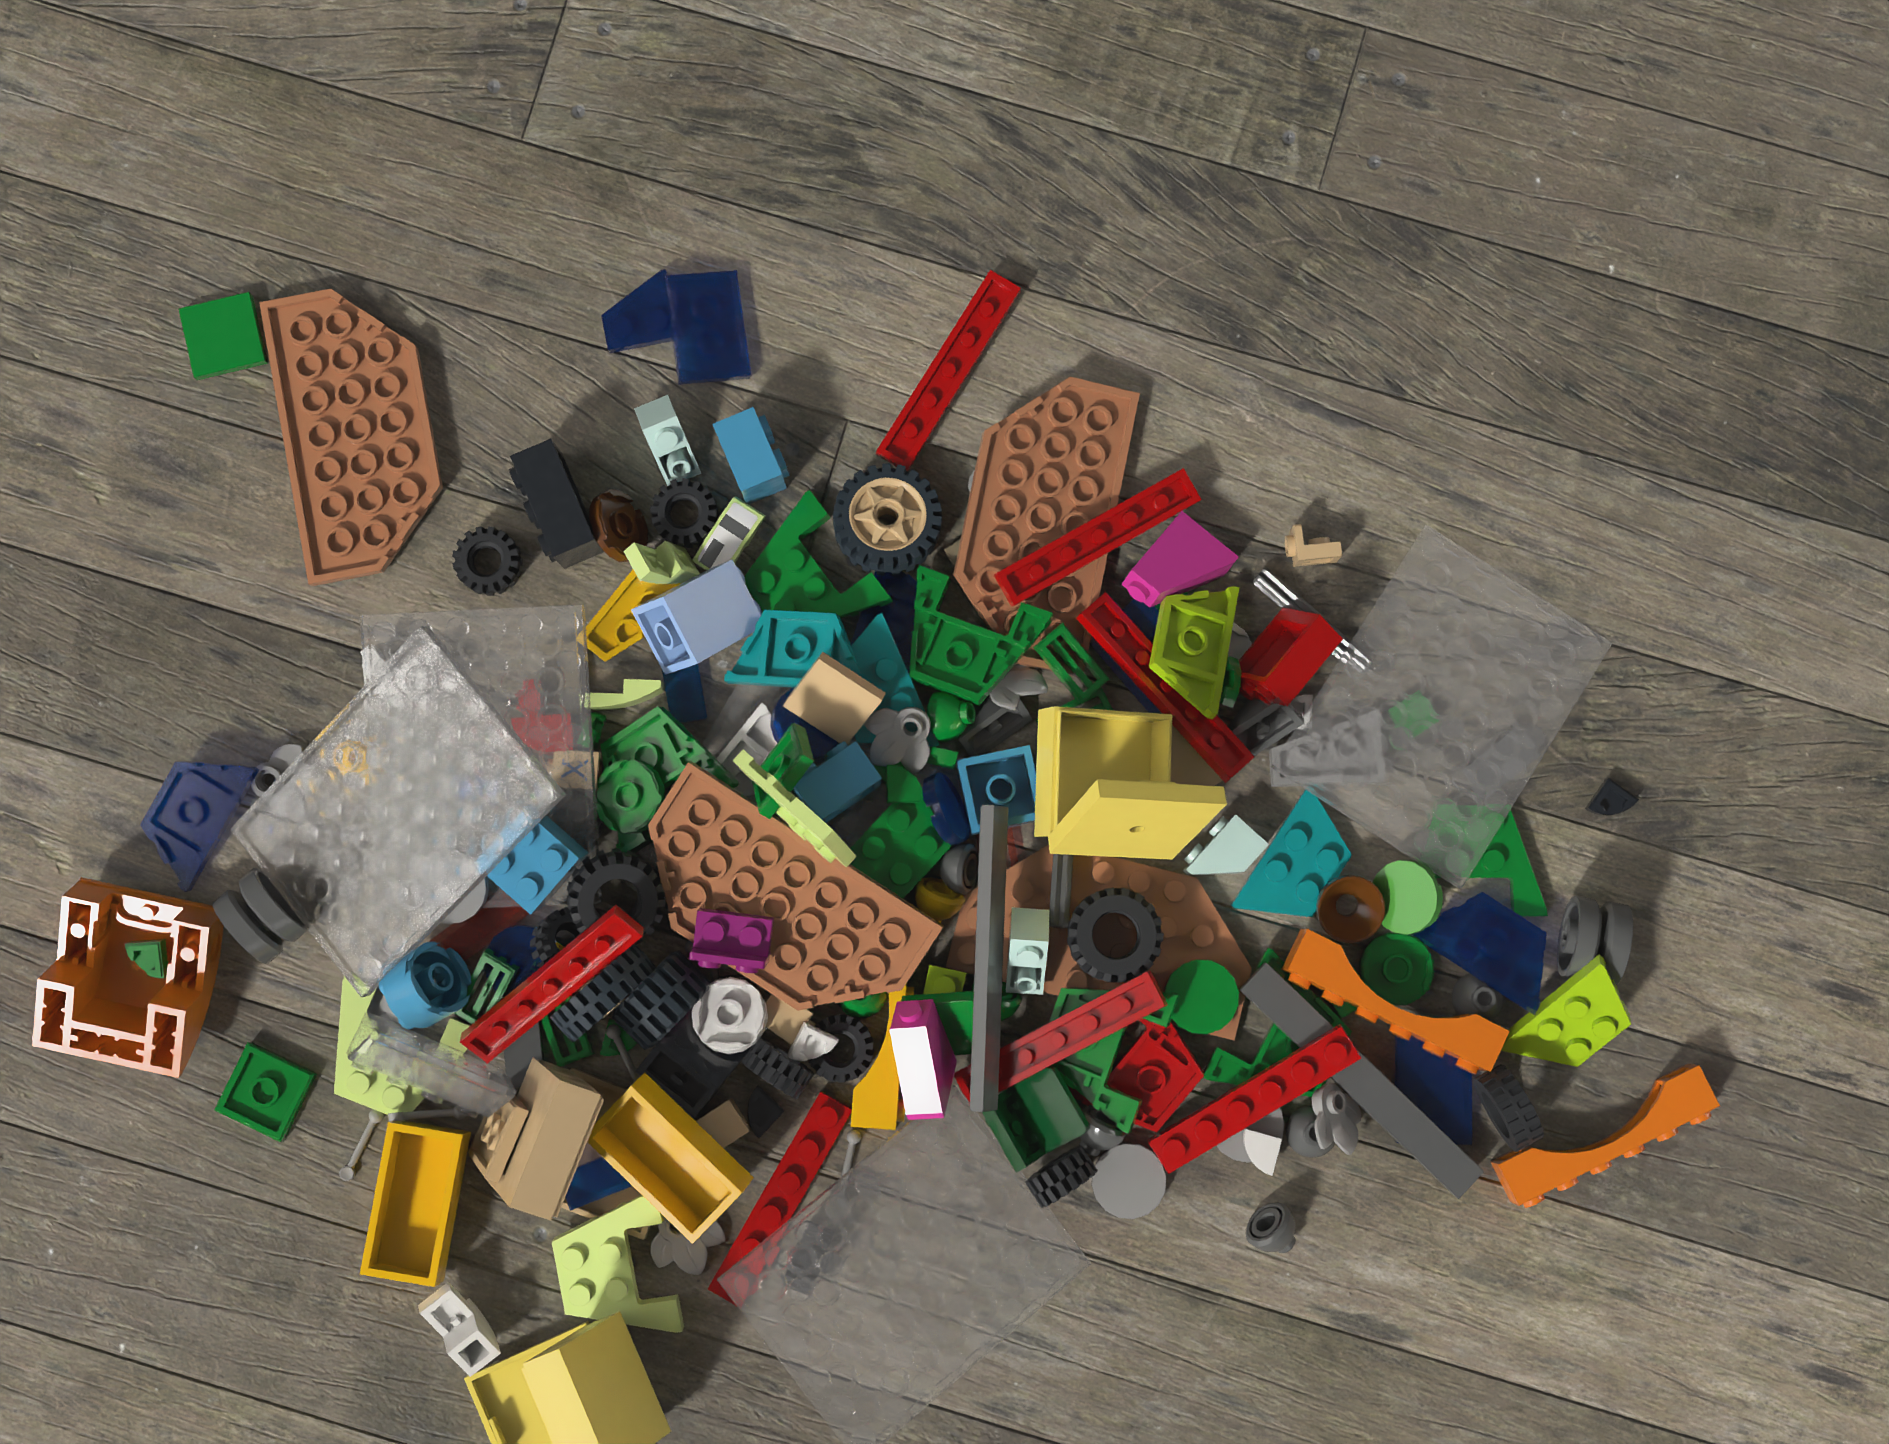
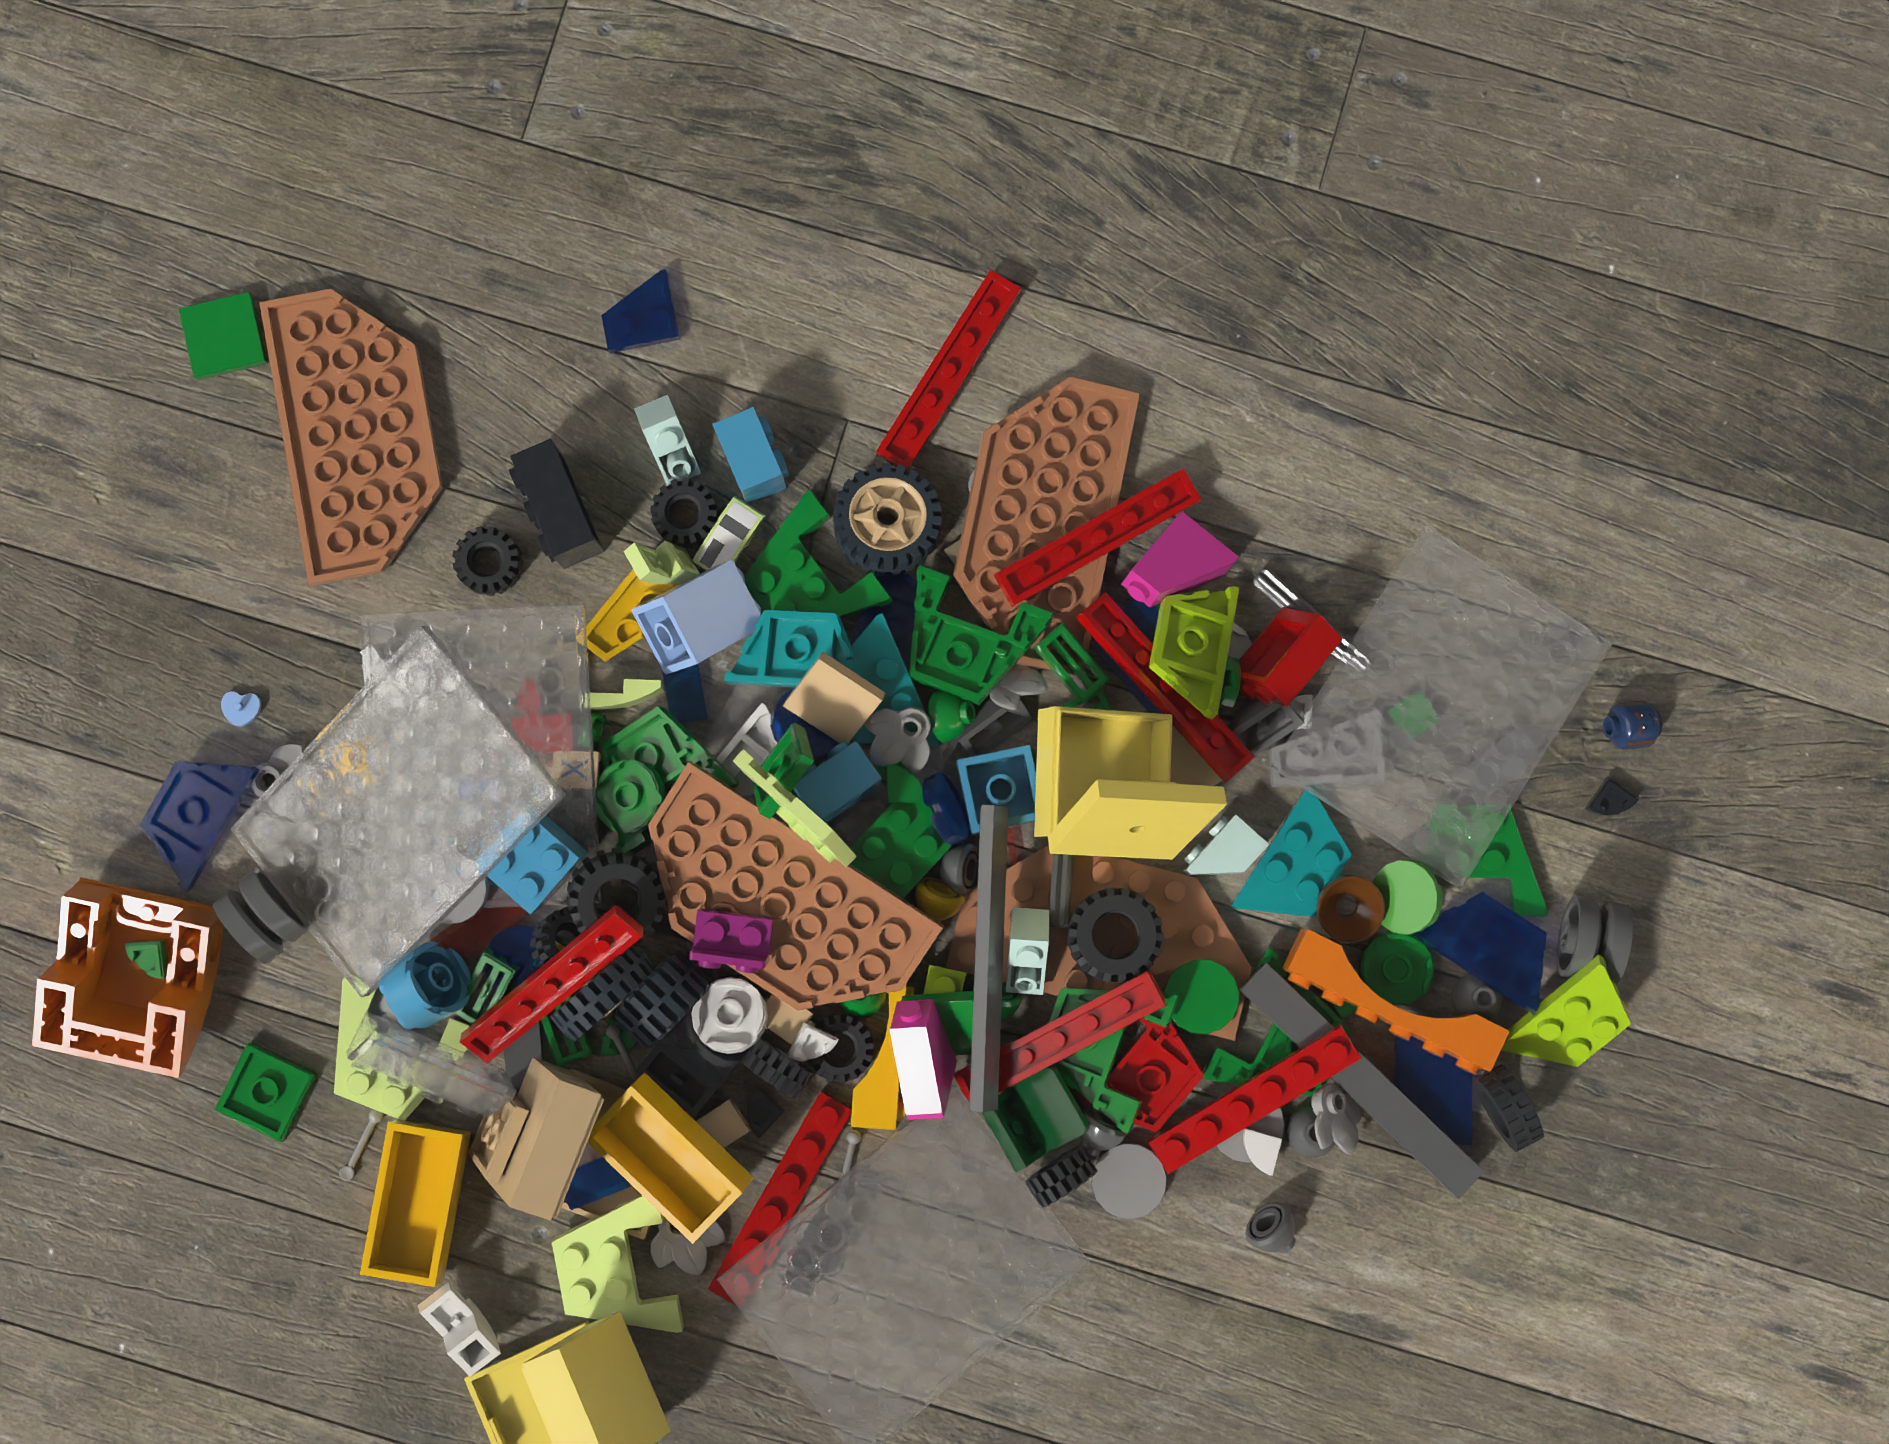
light grey hinge [388,1105,468,1121] -> none
reddish brown tile [589,489,648,562] -> none
clear blue tile [664,270,752,385] -> none
green tile [926,747,958,769] -> none
tan bracket [1285,524,1342,567] -> none
orange arch [1490,1064,1720,1208] -> none
none -> light blue piece [221,691,262,727]
none -> dark blue head [1603,701,1663,750]

